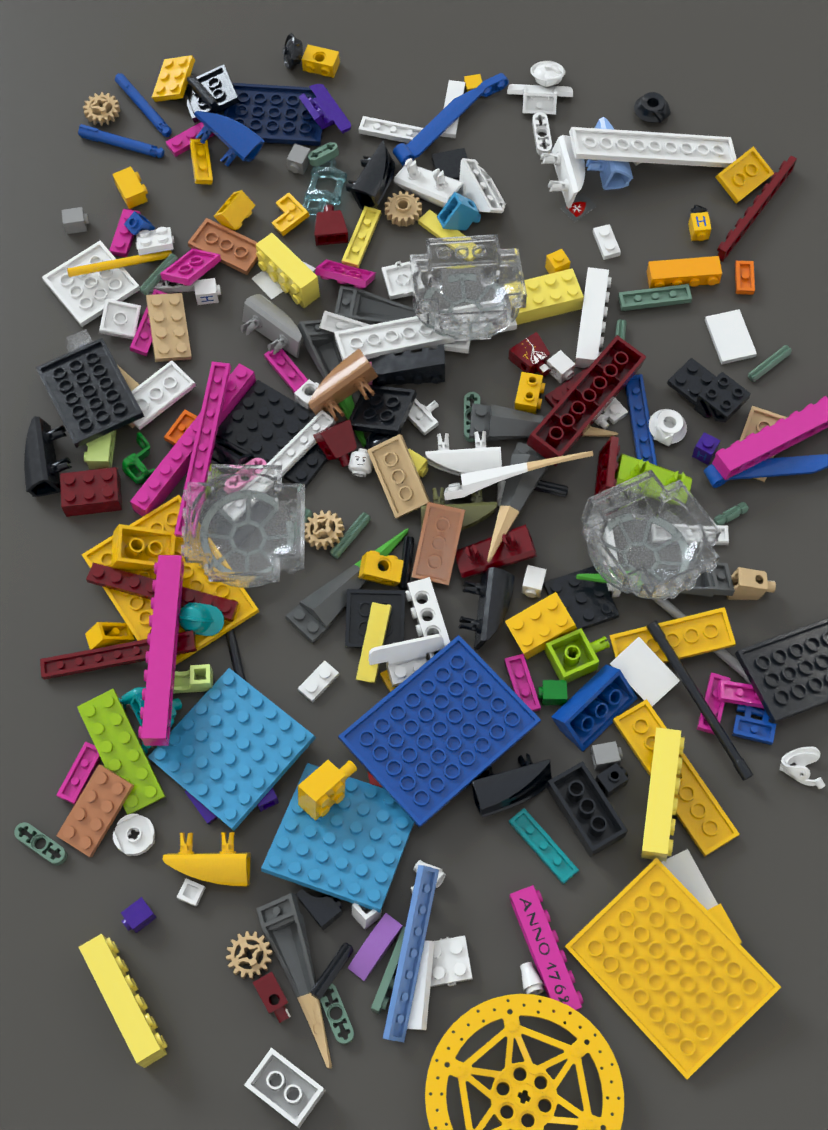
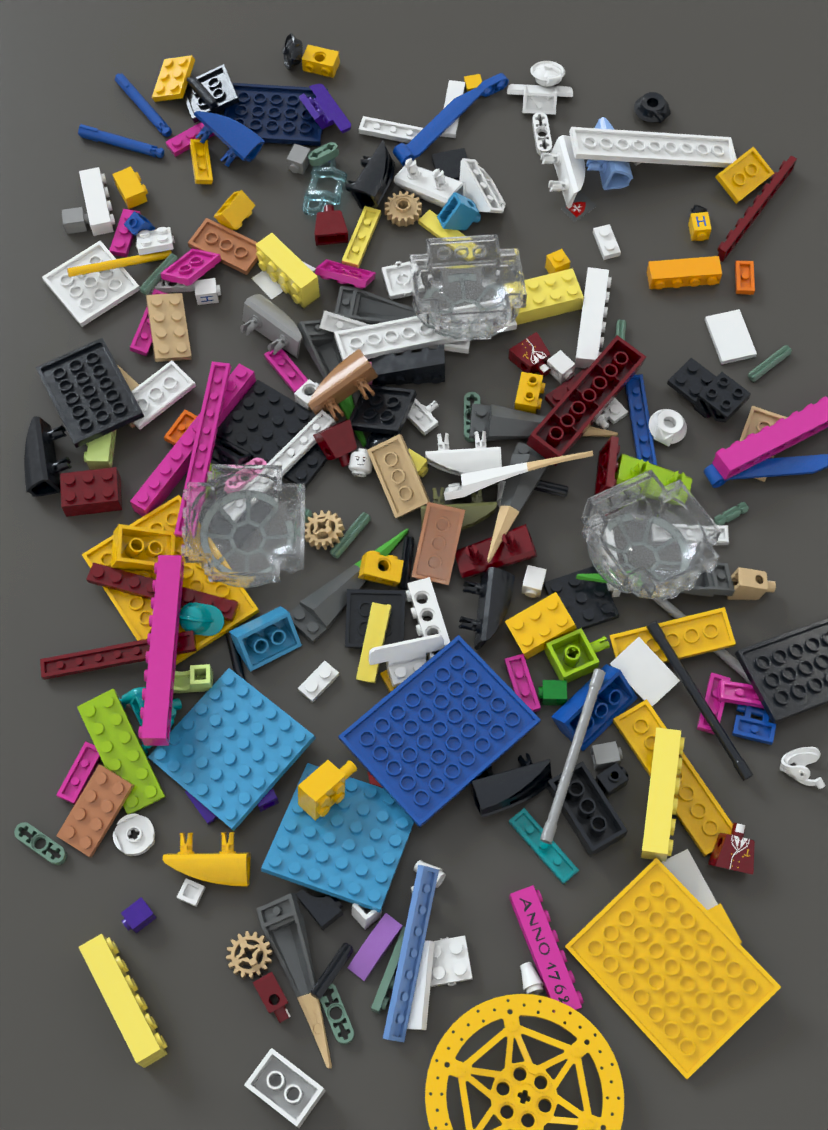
clear brick [66,329,93,352] -> none
tan gear [83,92,120,126] -> none
yellow slope [85,622,135,650] -> none
white plate [99,299,141,340] -> none
green piece [122,432,155,484] -> none
yellow plate [271,193,310,236] -> none
sand green plate [618,284,692,311] -> none
dark purple brick [692,432,720,465] -> none
none -> white brick [79,167,115,236]
none -> dark azure slope [229,606,302,672]
none -> light grey piece [540,669,606,844]
none -> dark red torso [708,823,755,875]

